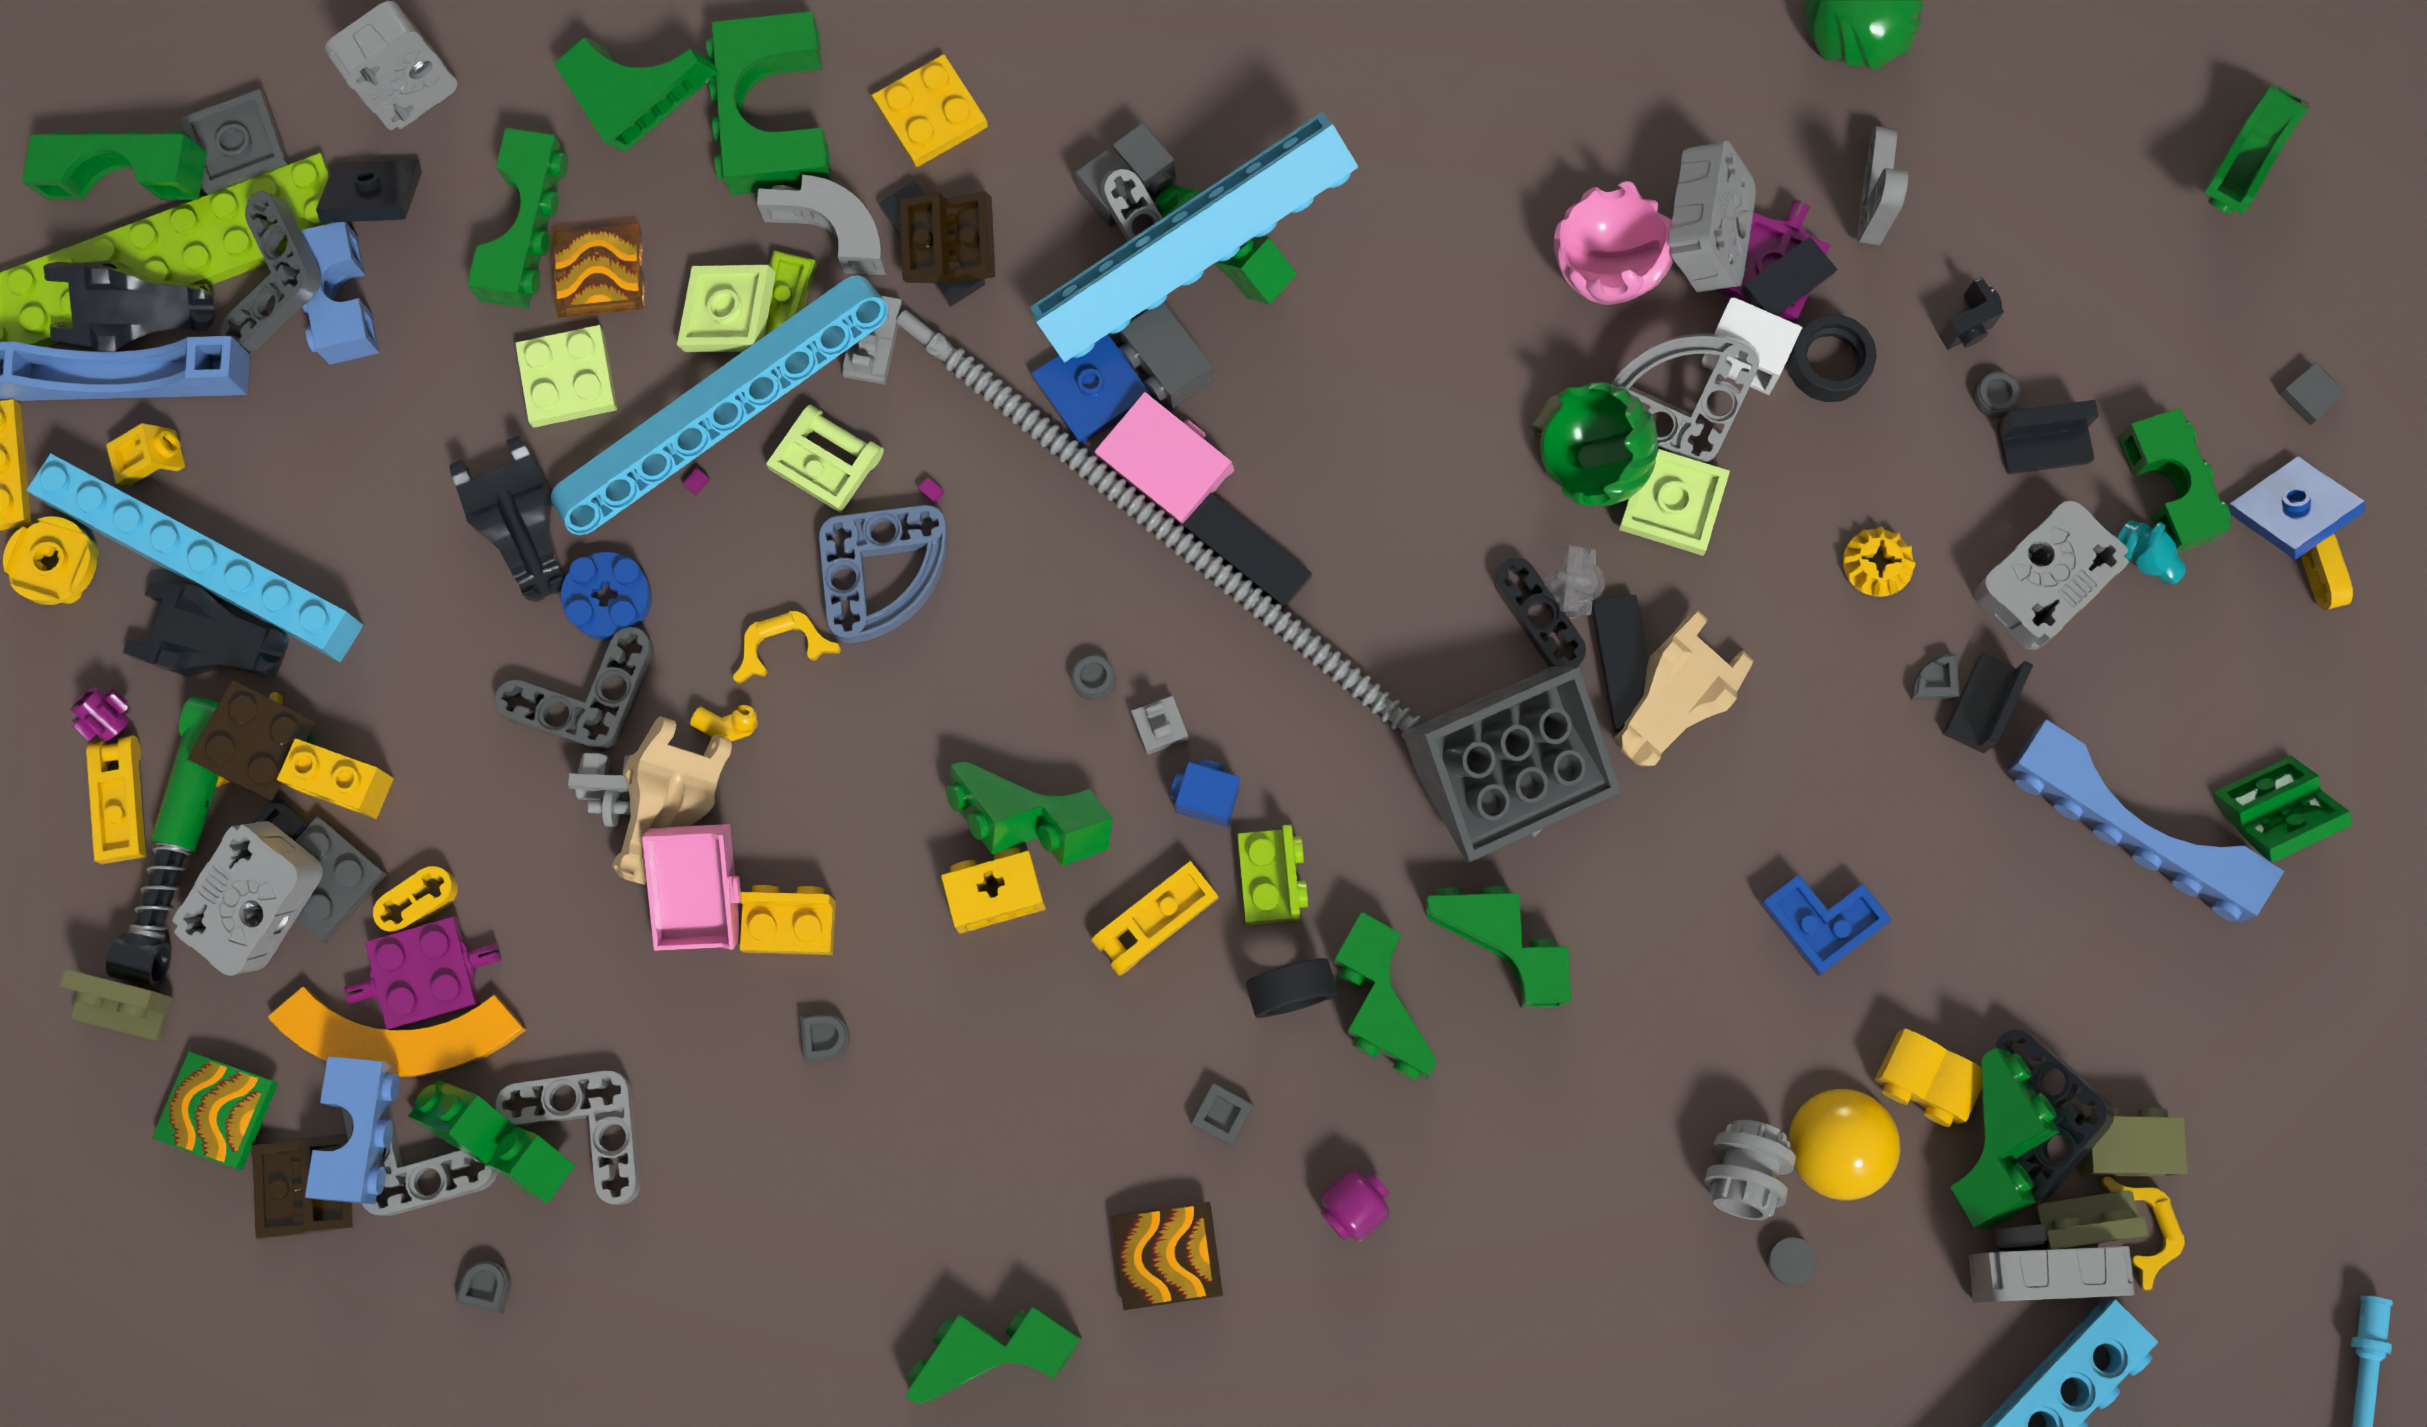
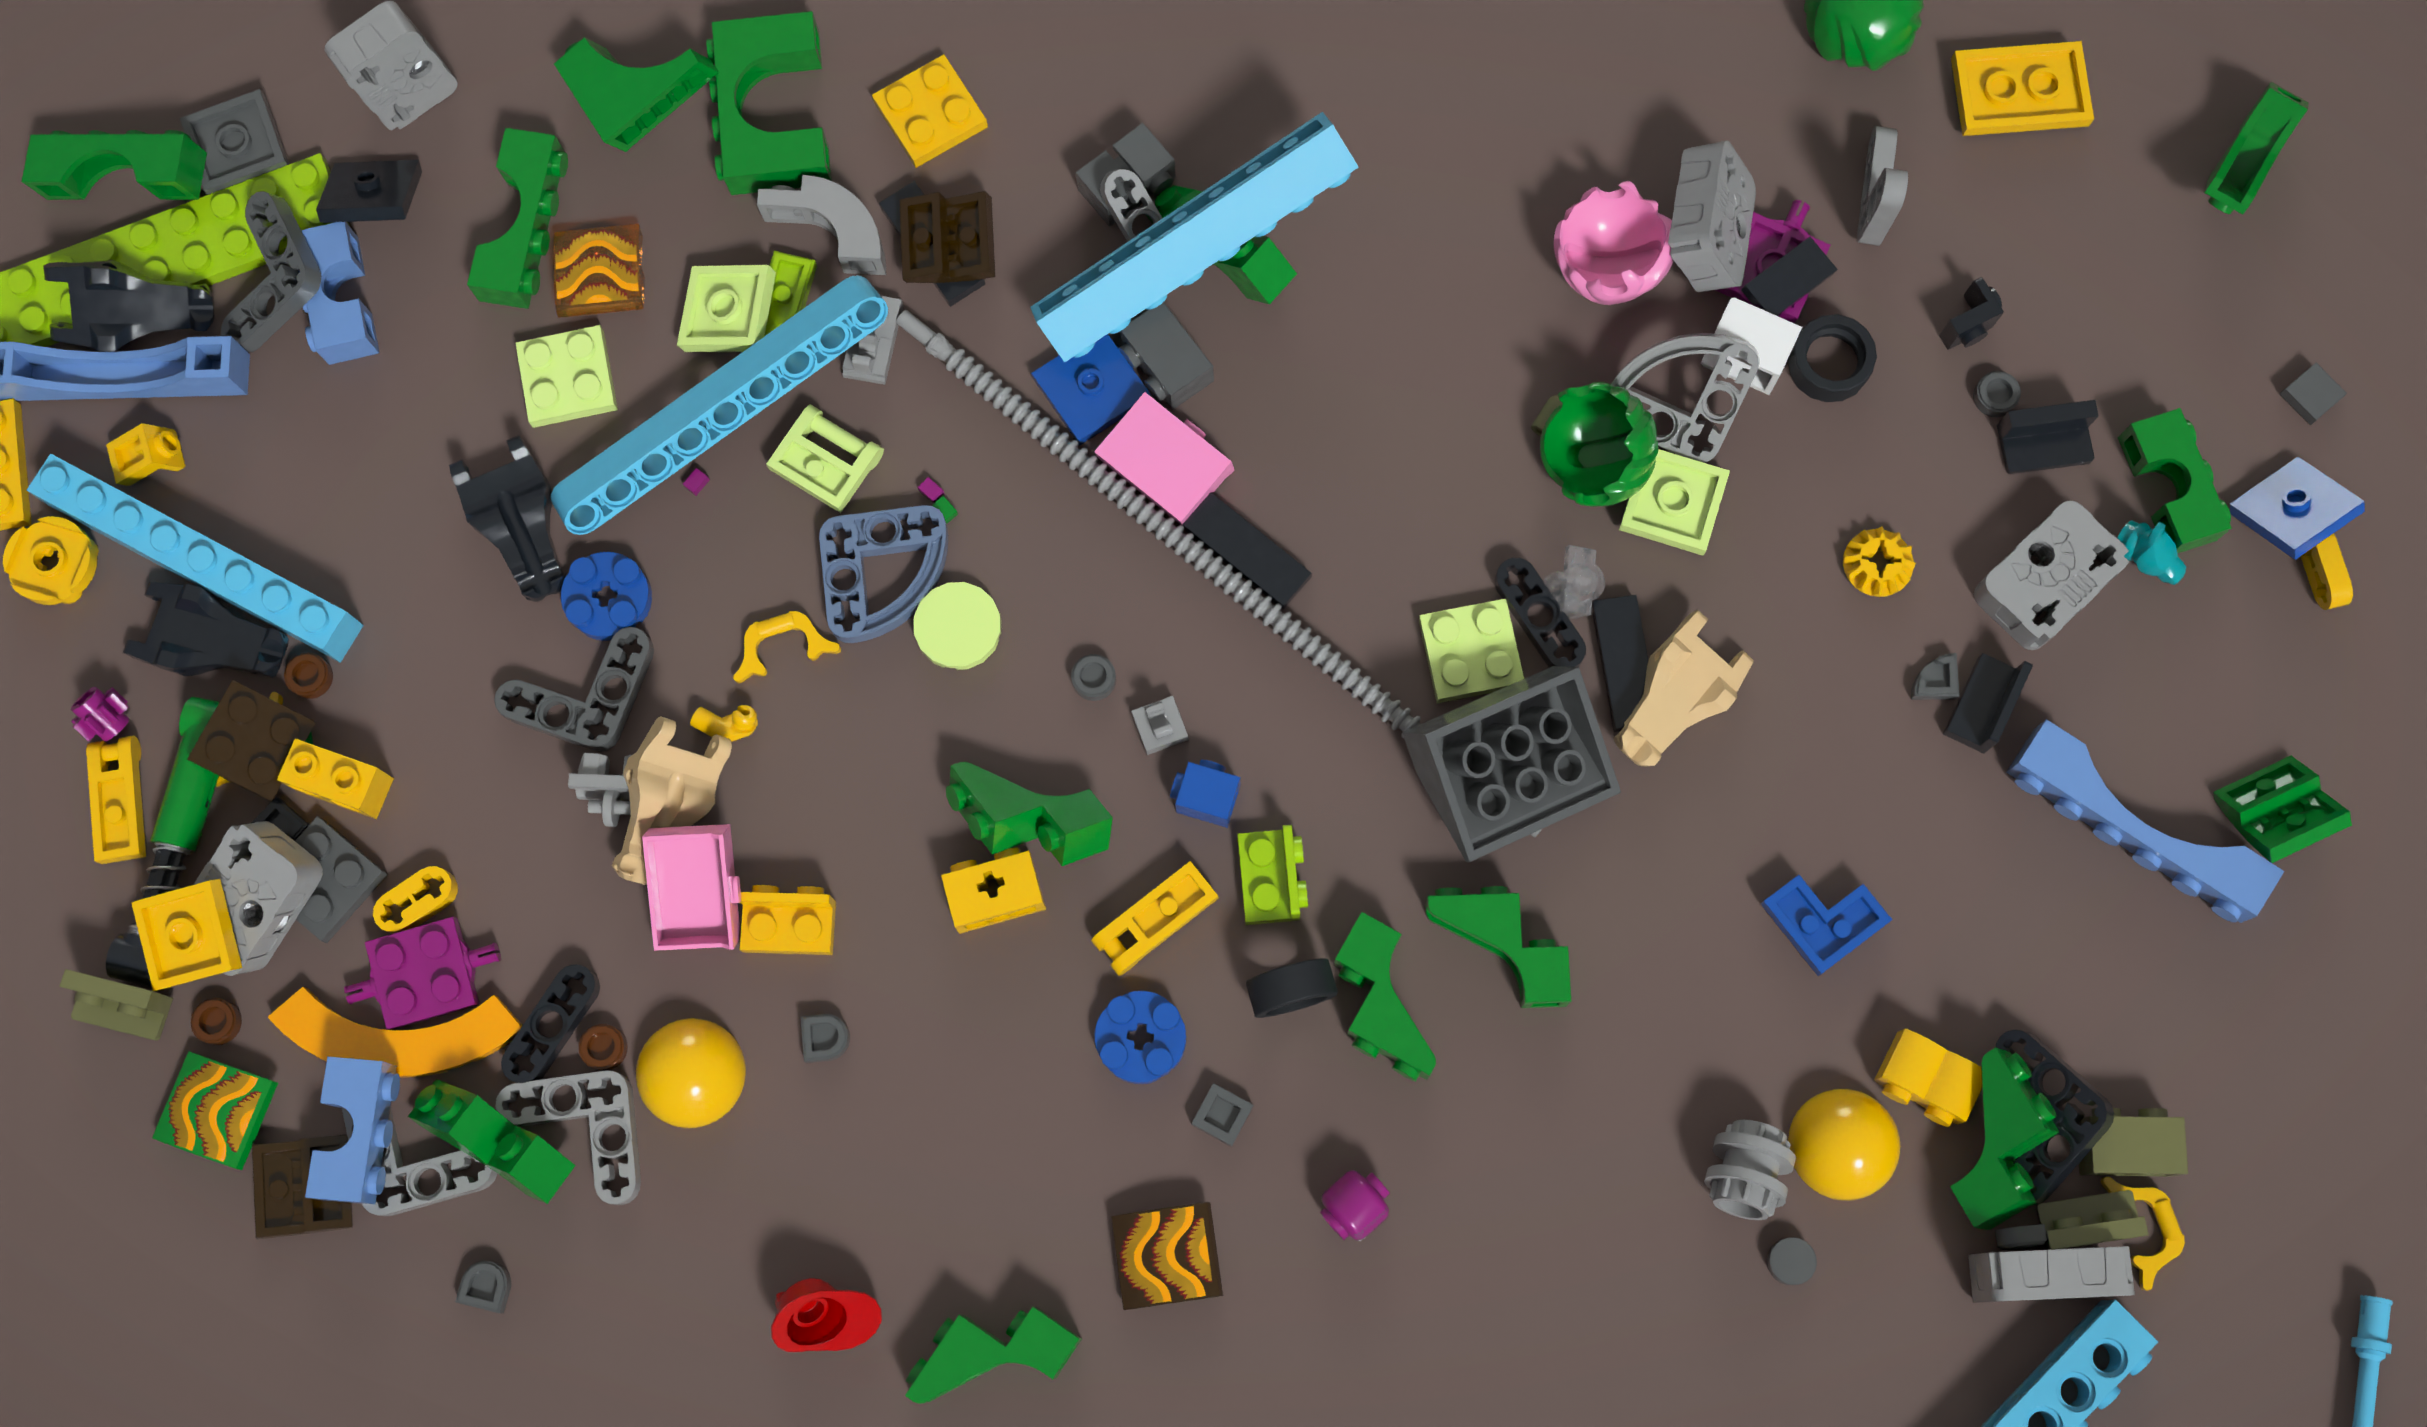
none -> yellow plate [131,879,242,991]
none -> reddish brown tile [191,998,242,1045]
none -> reddish brown tile [284,653,333,699]
none -> black beam [501,964,600,1083]
none -> reddish brown tile [579,1024,628,1071]
none -> yellow piece [636,1018,746,1128]
none -> red piece [771,1278,882,1352]
none -> yellowish green tile [914,582,1001,670]
none -> green piece [932,496,958,524]
none -> blue plate [1095,991,1187,1084]
none -> yellowish green plate [1418,598,1524,703]
none -> yellow plate [1951,41,2094,136]

